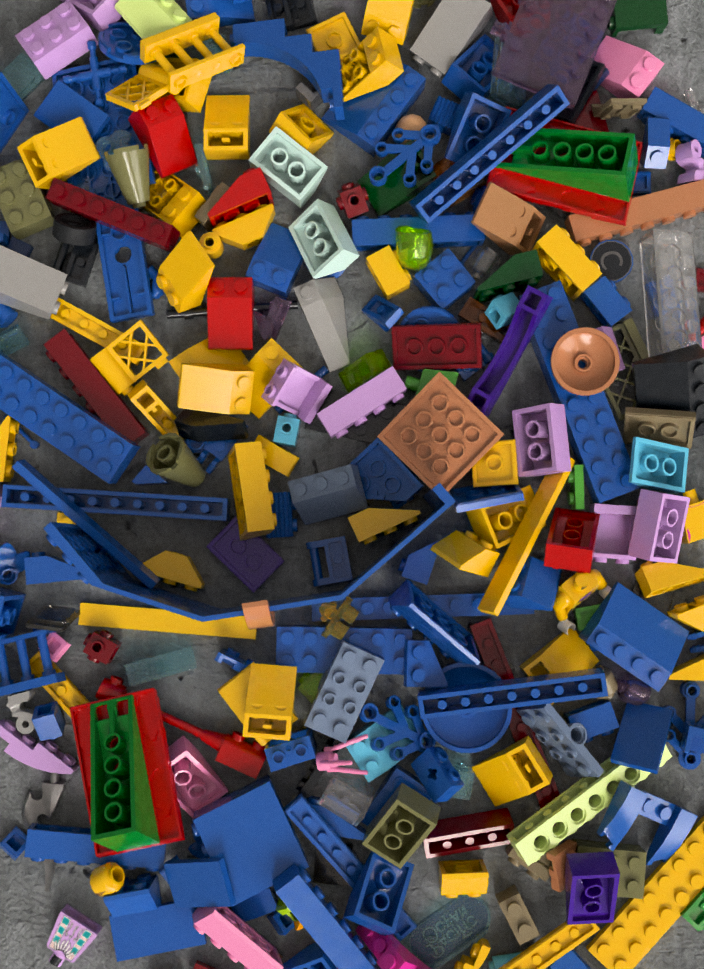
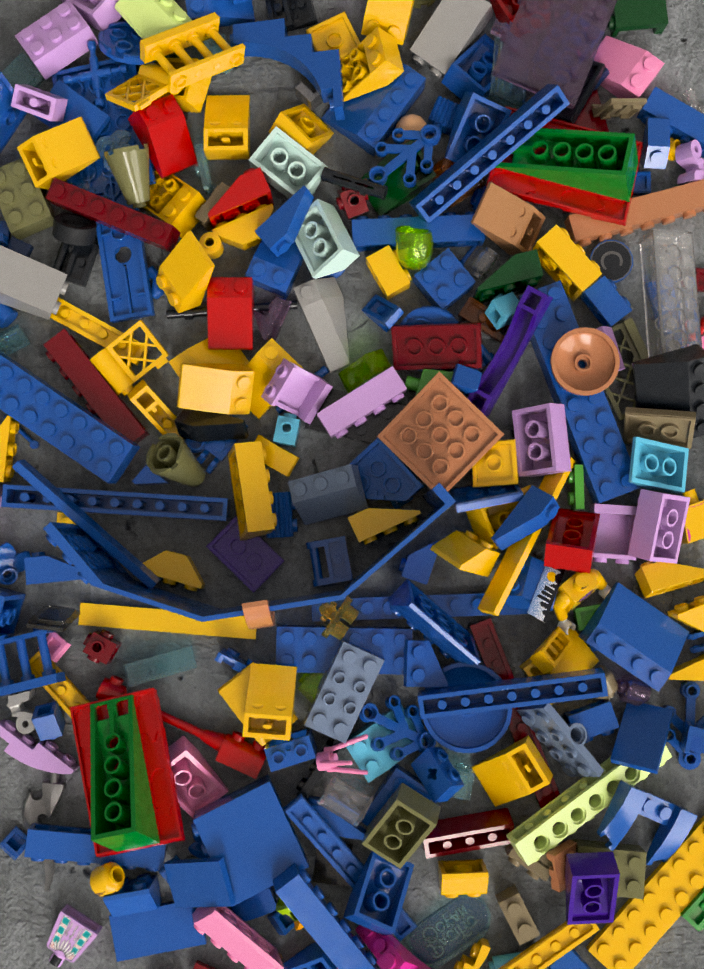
none -> lavender brick [11,84,68,122]
none -> blue slope [255,185,314,257]
none -> black pin [321,167,388,200]
none -> blue slope [451,364,482,394]
none -> blue slope [491,485,560,550]
none -> sticker [527,566,565,623]
none -> yellow slope [530,626,574,674]

